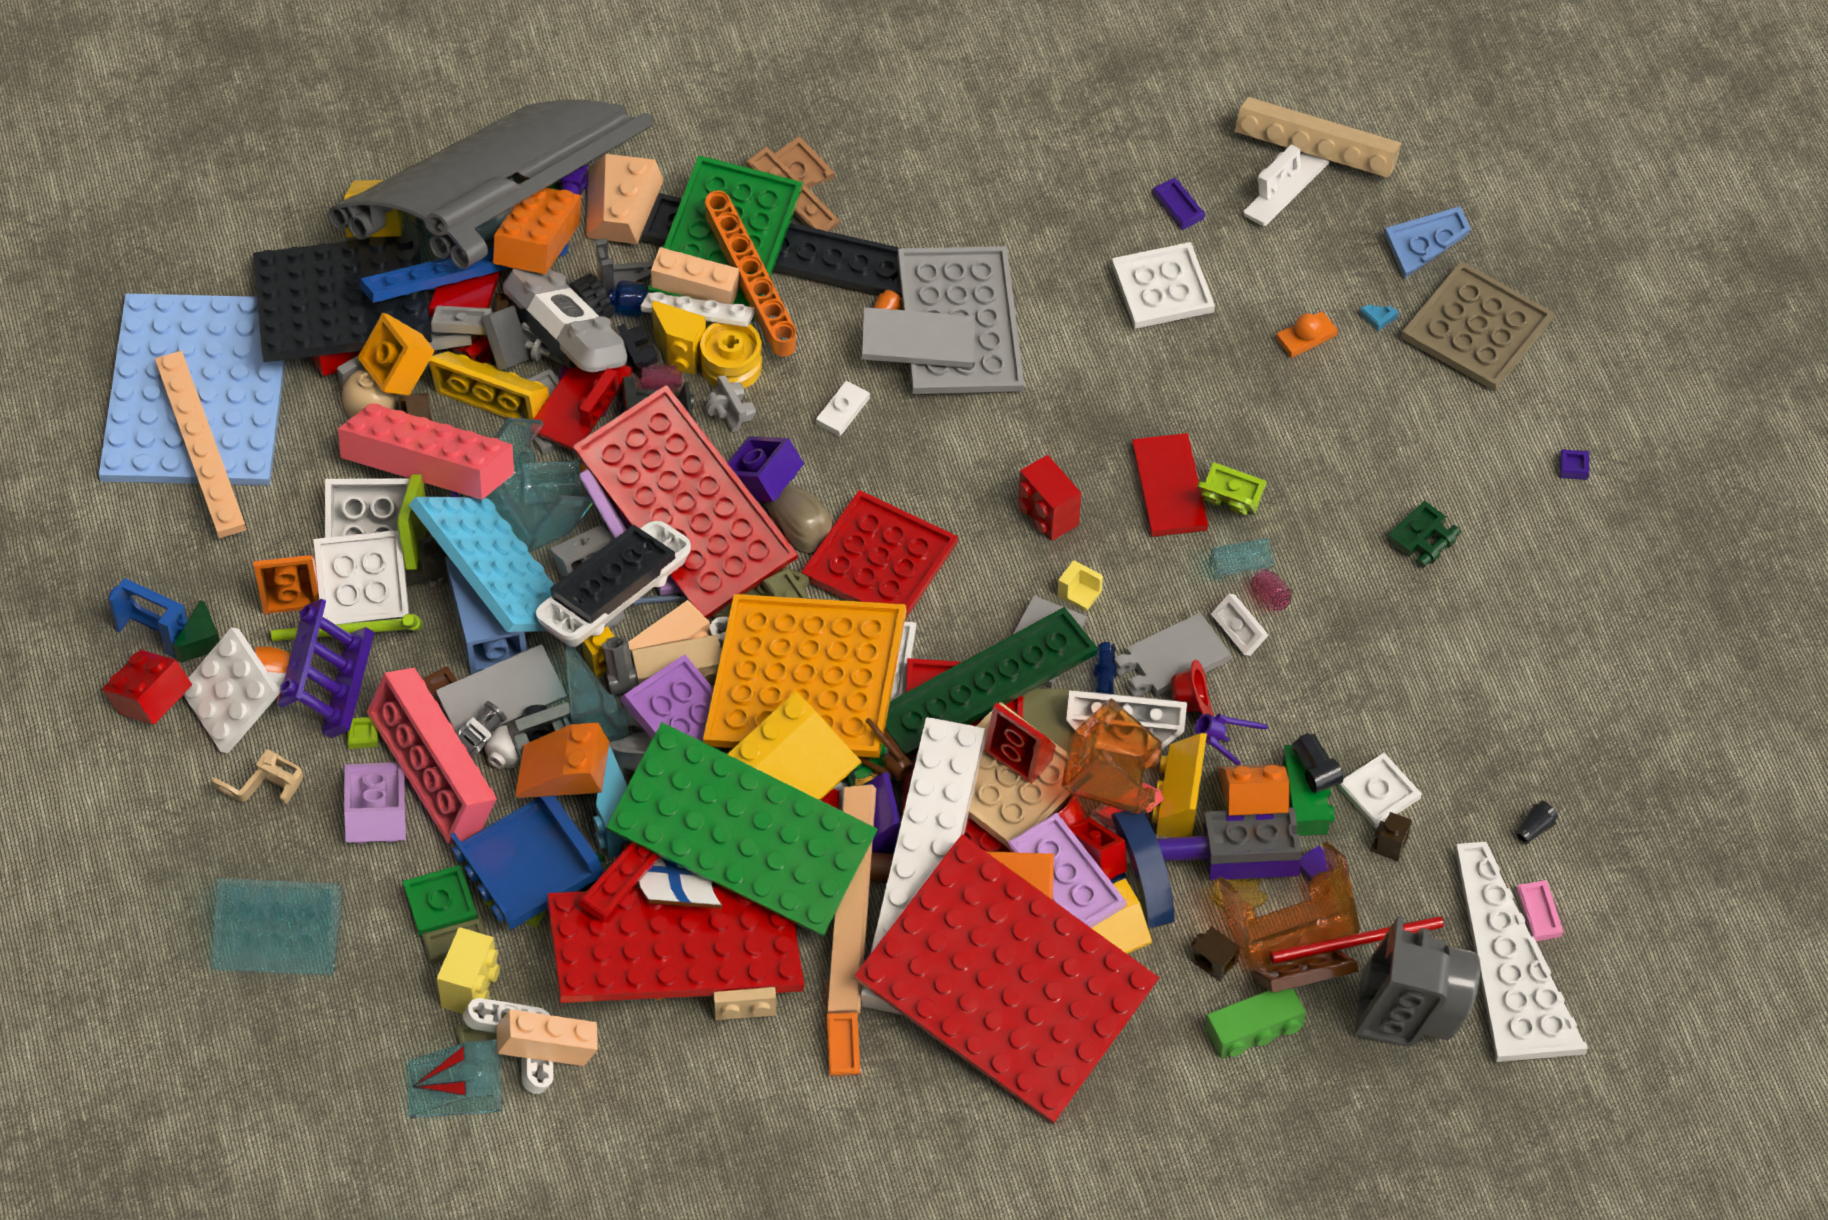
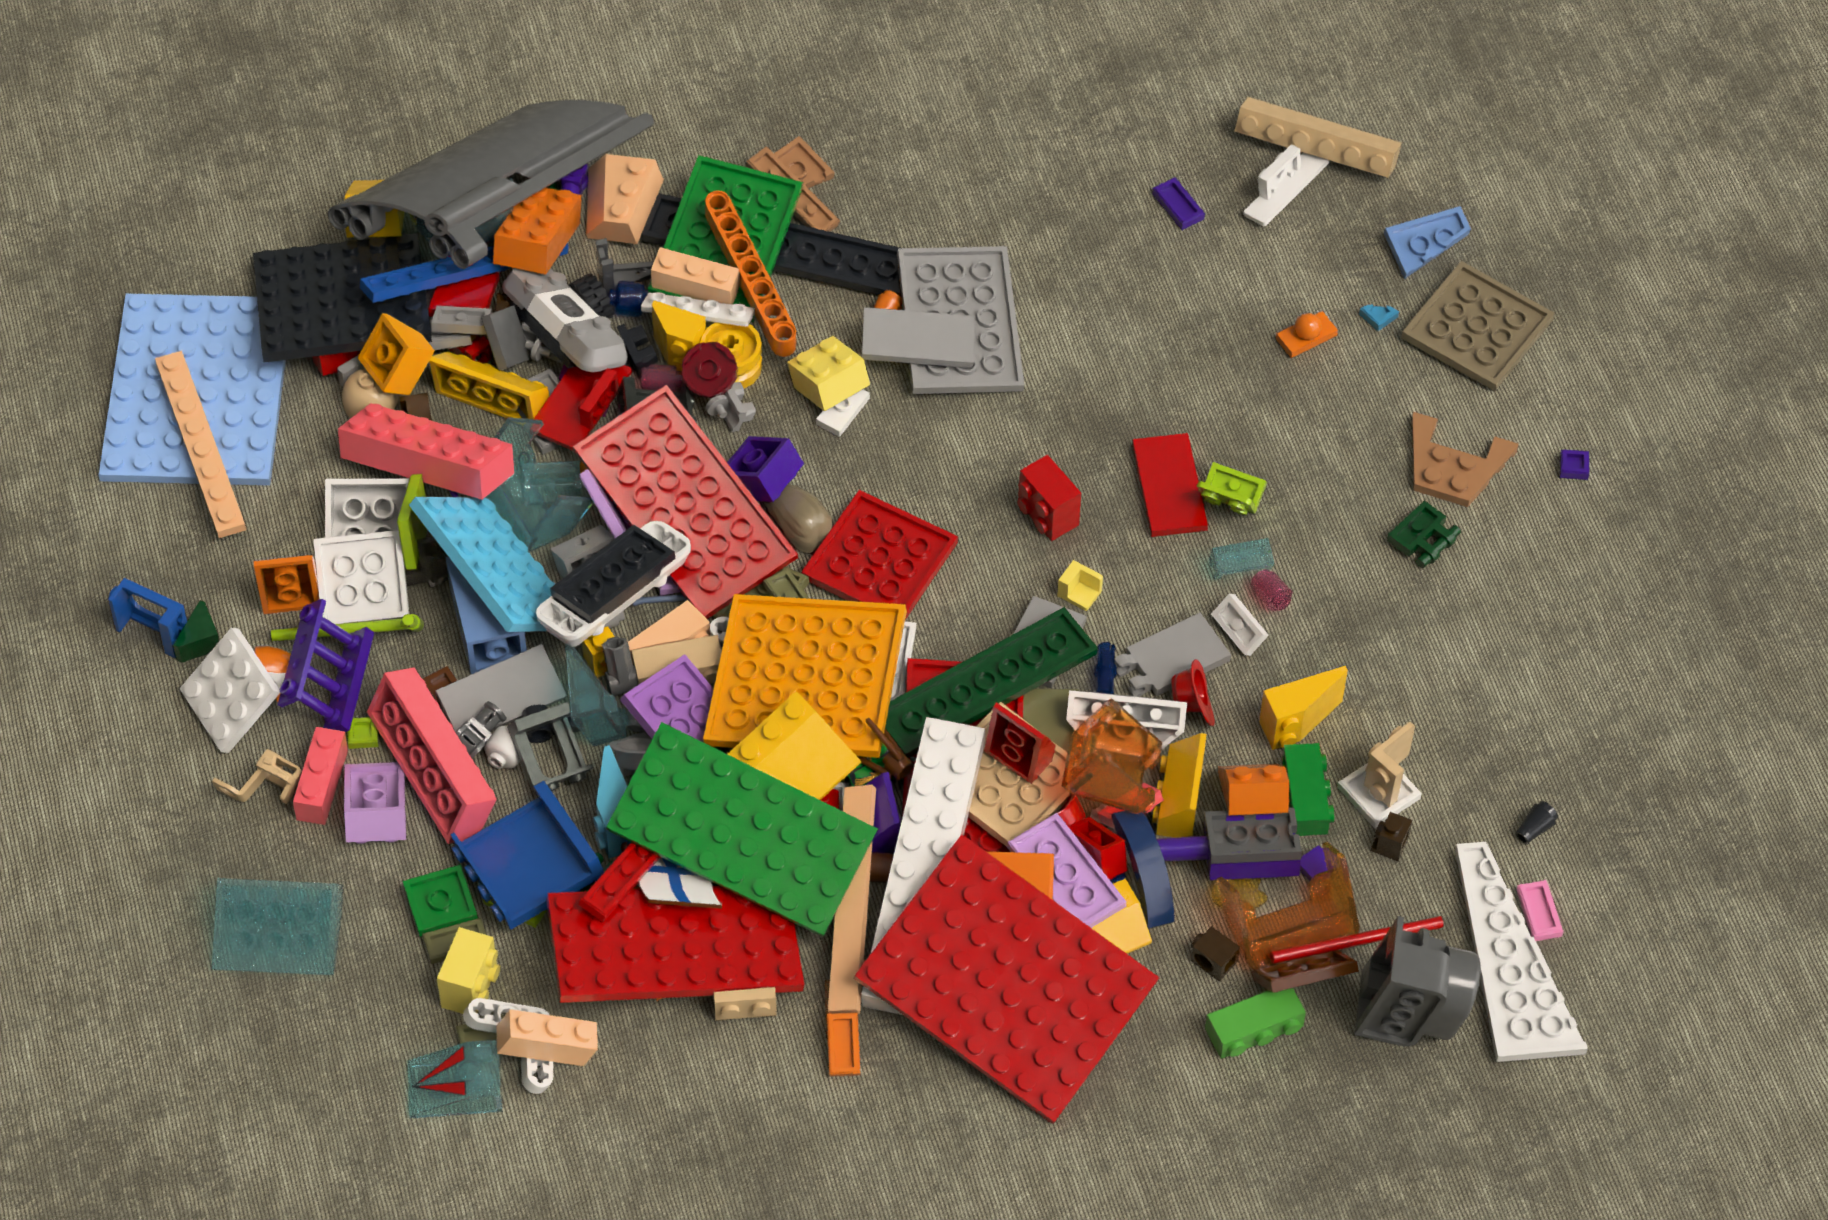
red brick [102,649,193,725] -> none
orange slope [515,723,610,798] -> none
white plate [1112,242,1215,329] -> none
dark purple plant [1195,713,1268,766] -> none
black piece [1292,733,1344,793] -> none
none -> coral brick [293,727,348,825]
none -> dark red tile [682,342,738,398]
none -> light yellow brick [787,336,870,411]
none -> yellow slope [1259,666,1348,750]
none -> tan bracket [1364,722,1415,807]
none -> medium nougat wing [1411,412,1519,507]

